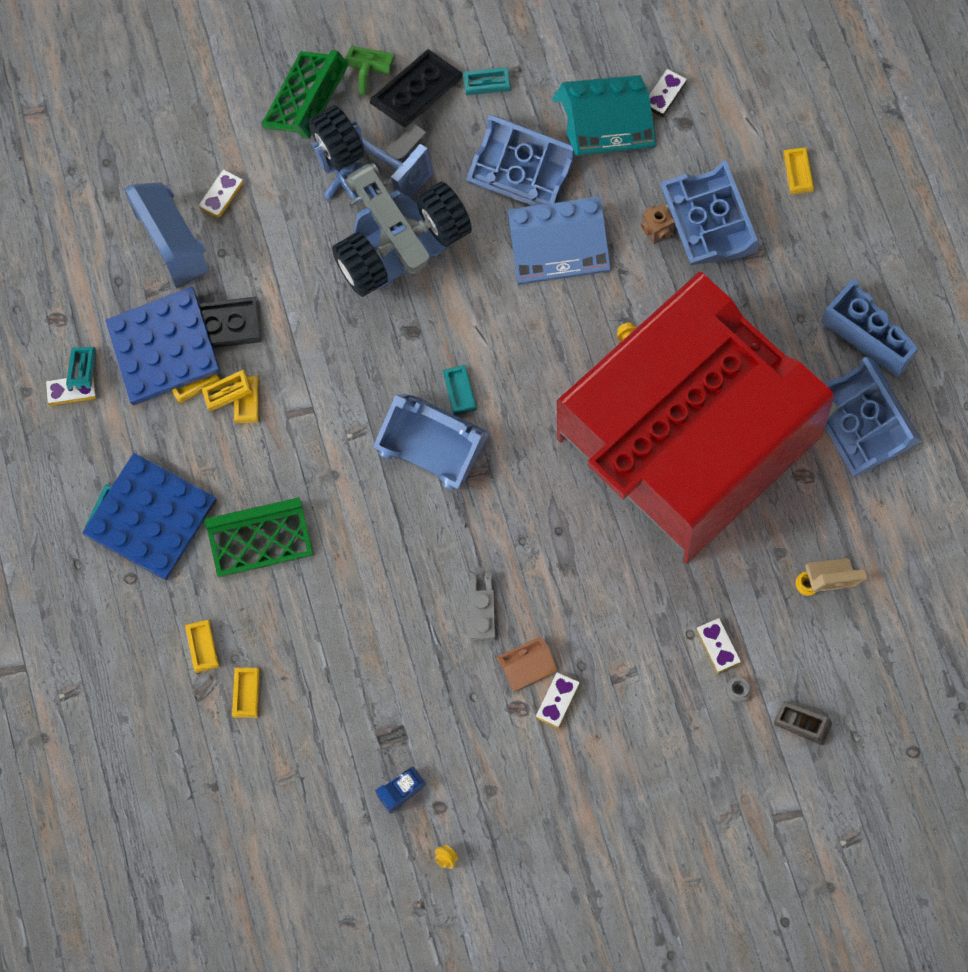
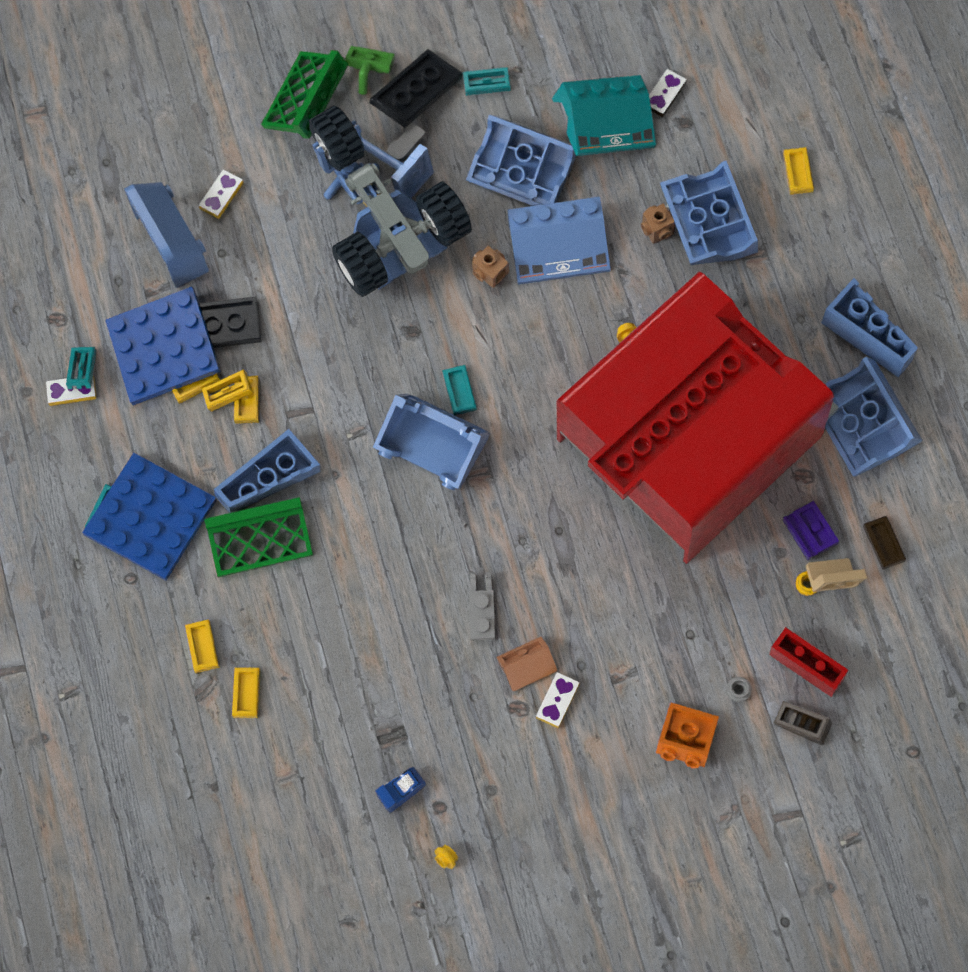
tile [696,618,741,674] -> none
none -> medium blue wedge [214,429,320,513]
none -> medium nougat brick [472,246,509,288]
none -> orange plate [656,702,719,768]
none -> red brick [769,627,849,697]
none -> dark purple plate [782,501,839,560]
none -> dark brown tile [863,515,906,570]

